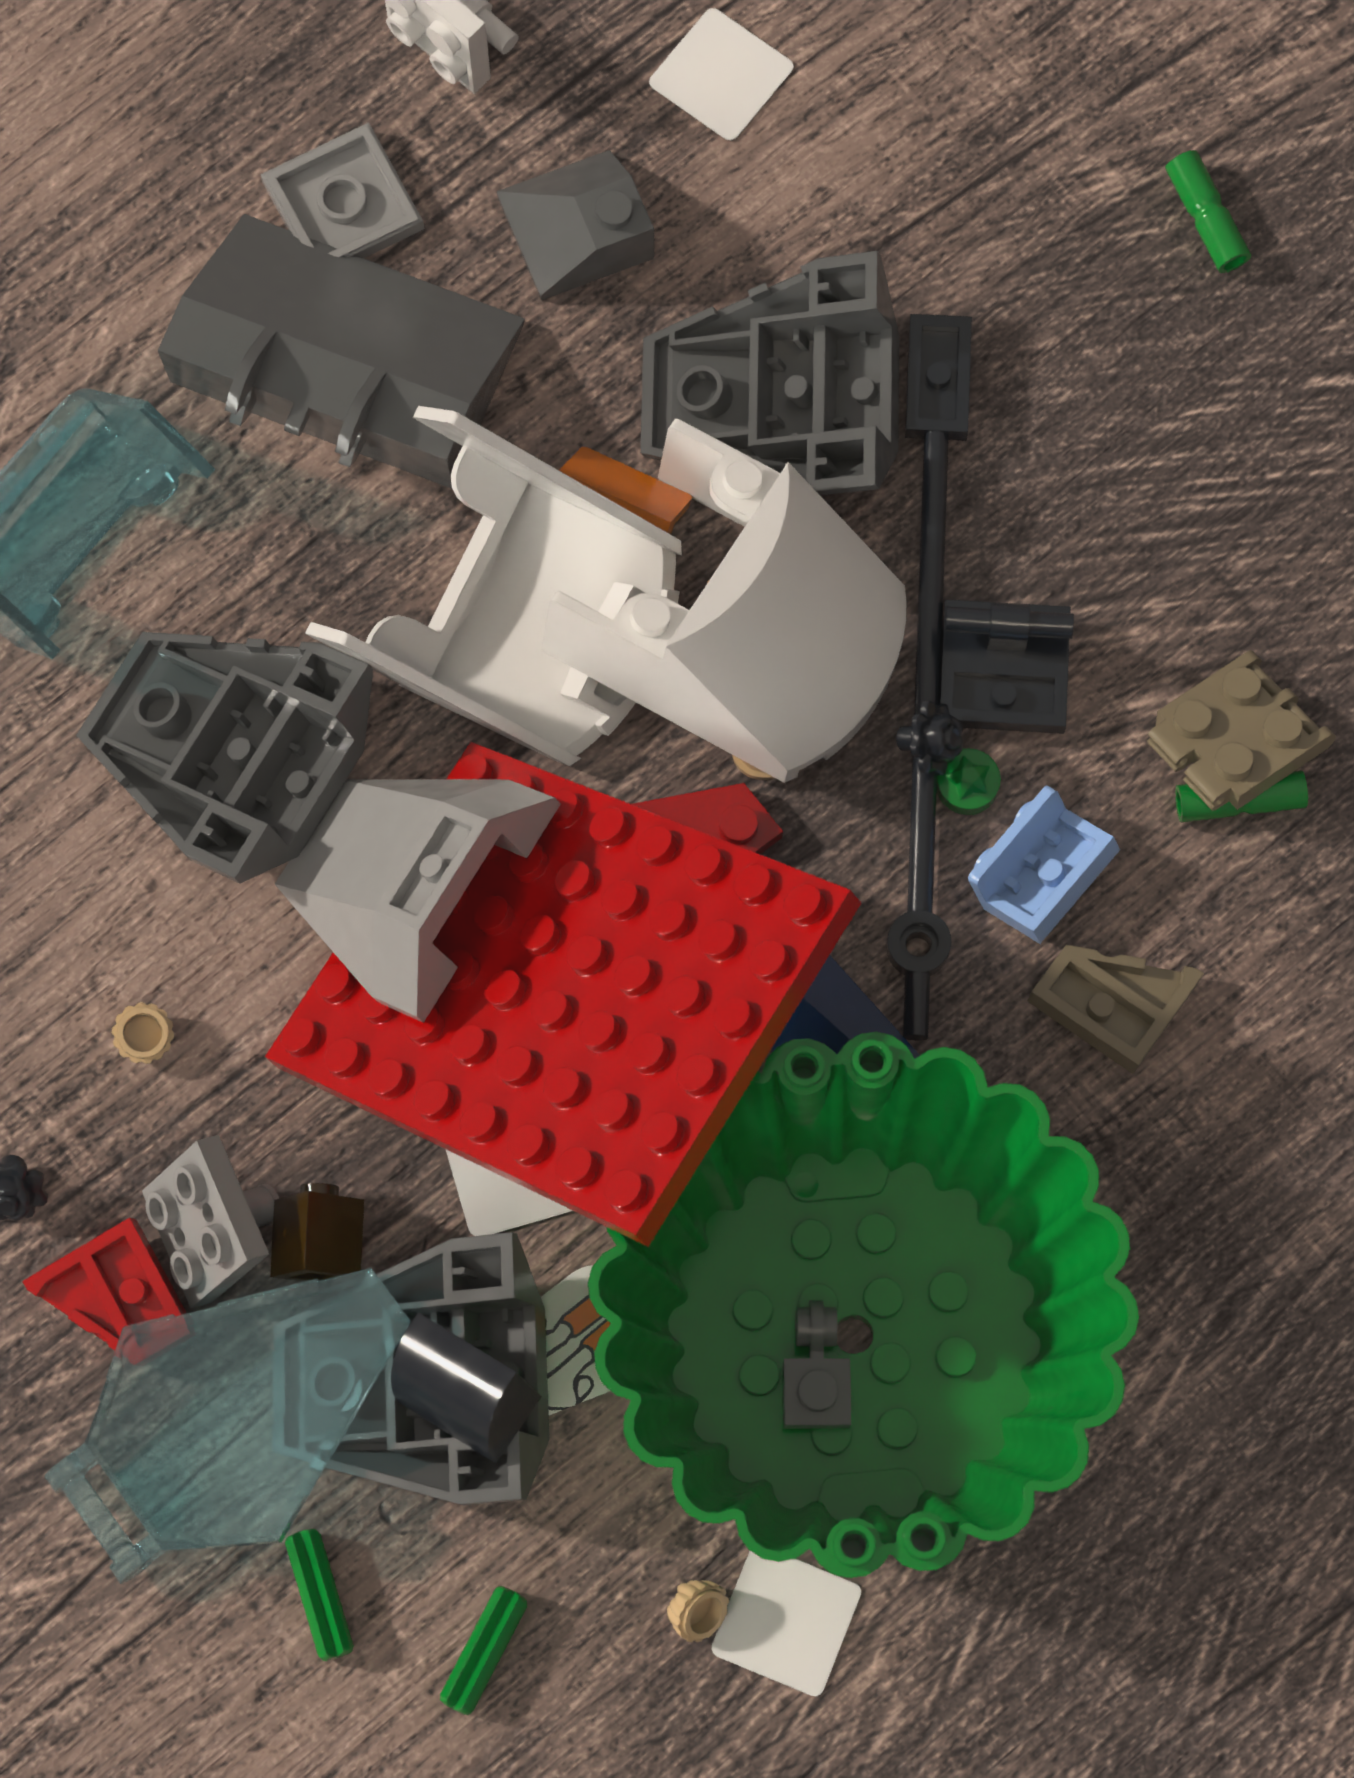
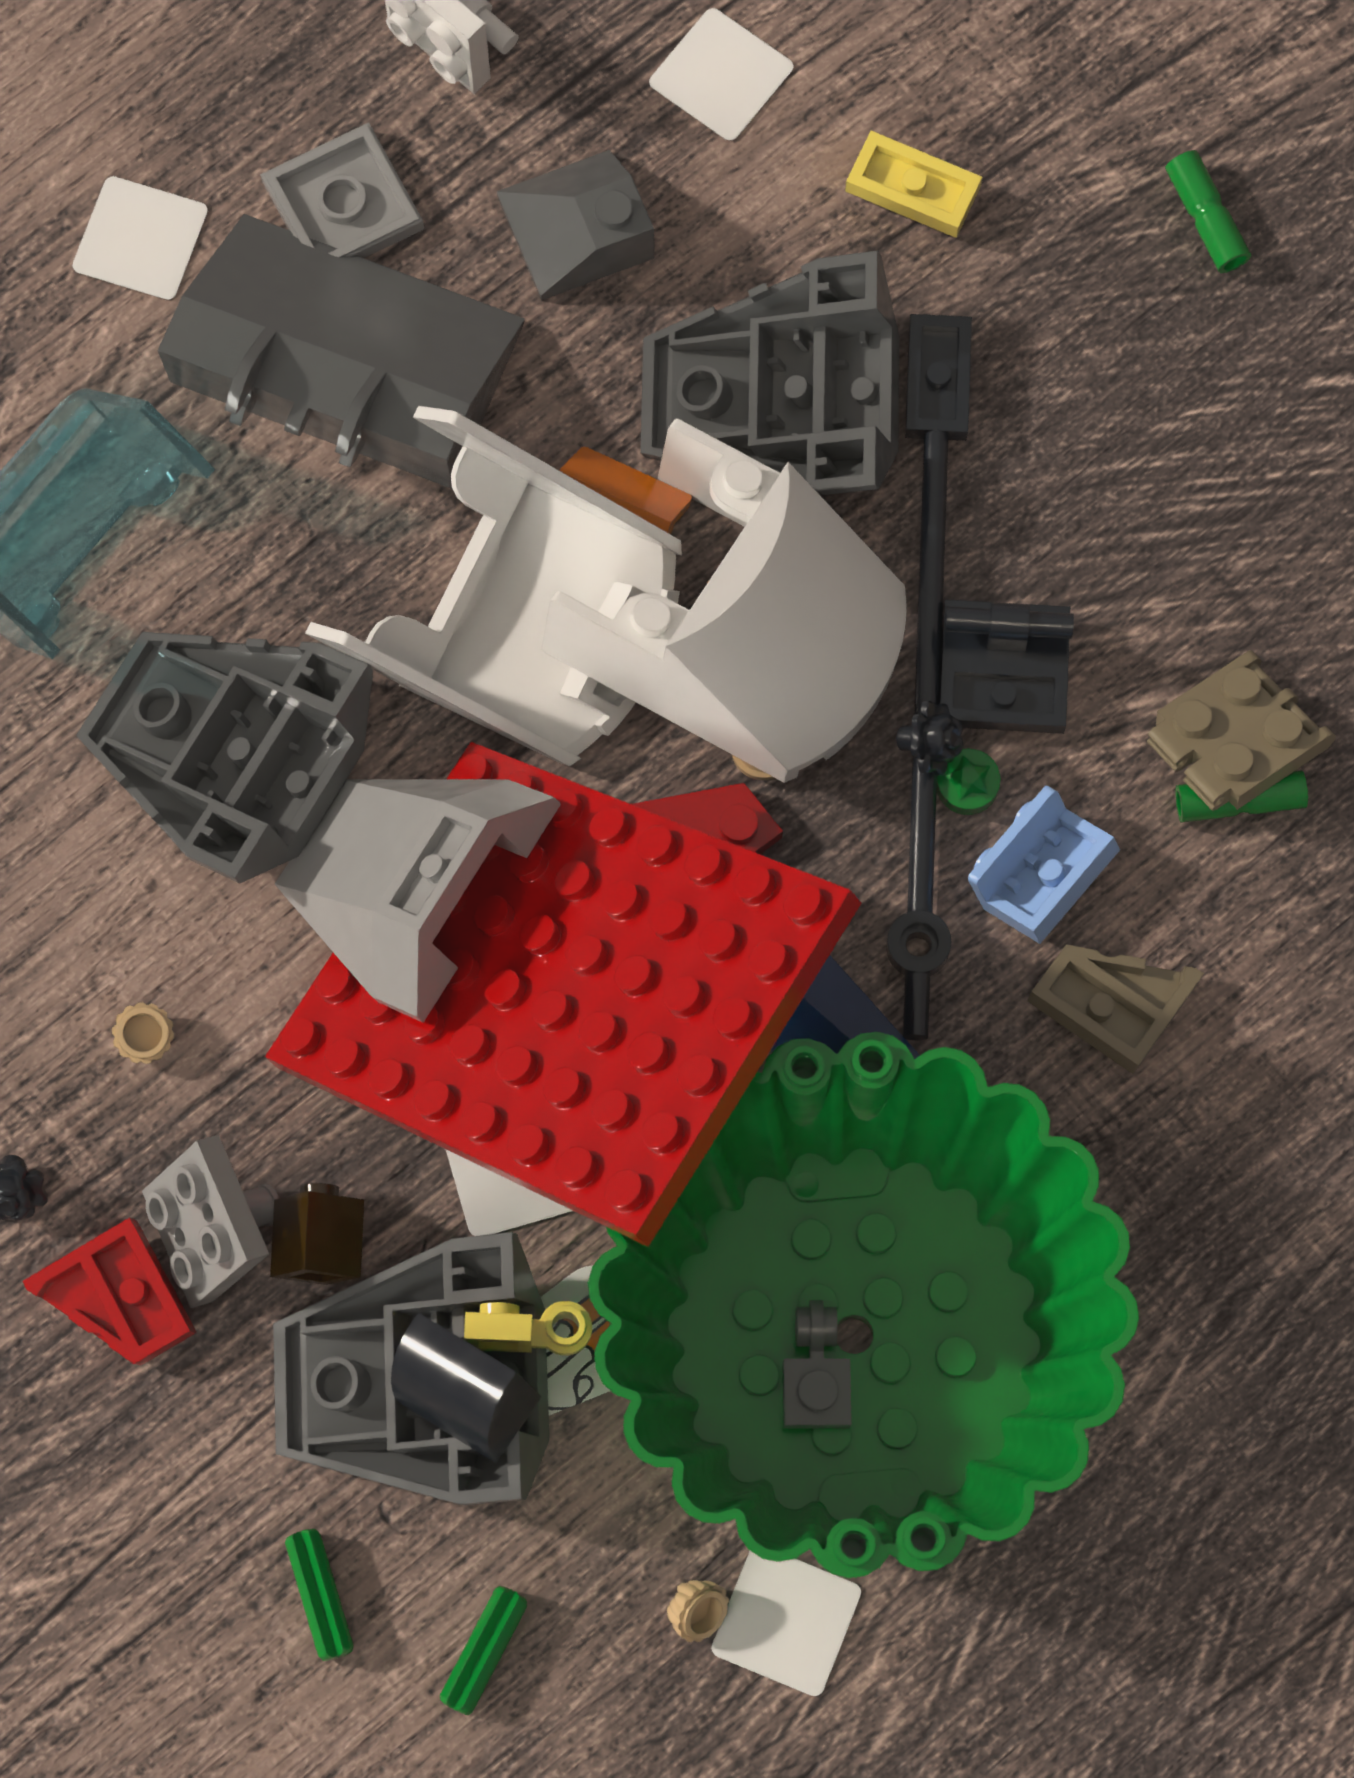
clear light blue windscreen [44,1267,411,1584] -> none
none -> white sticker [73,176,207,300]
none -> light yellow plate [464,1301,592,1356]
none -> light yellow plate [845,131,982,238]

